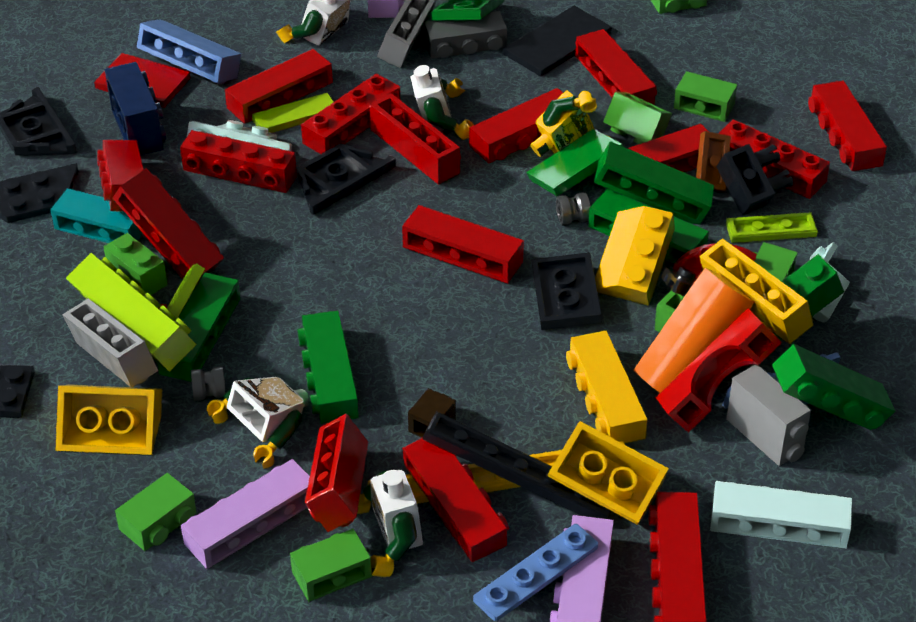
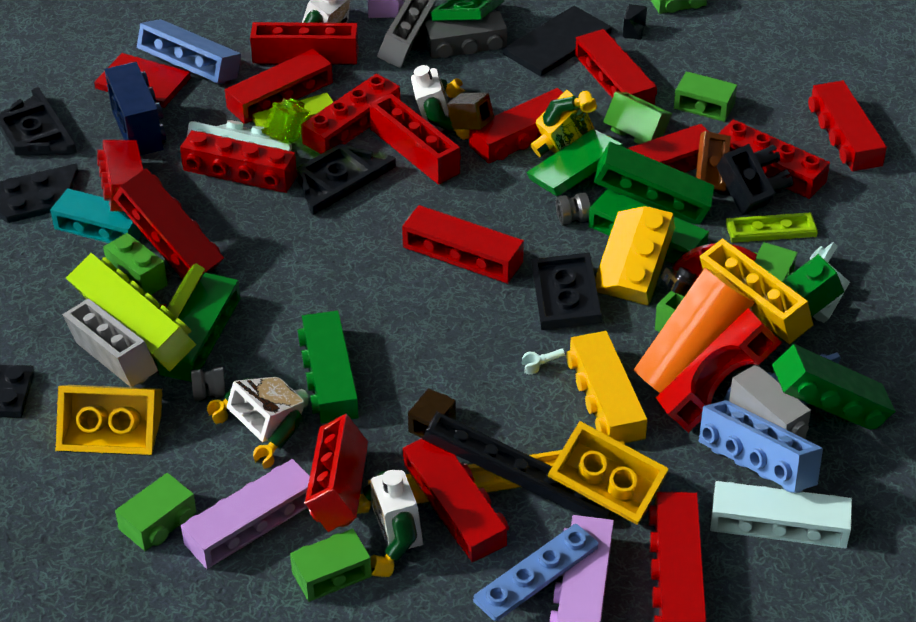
none -> red brick [250,22,359,64]
none -> clear neon green brick [261,98,310,143]
none -> dark brown brick [447,93,494,130]
none -> light aqua hand [522,348,565,374]
none -> black slope [623,4,647,40]
none -> medium blue brick [699,400,823,493]

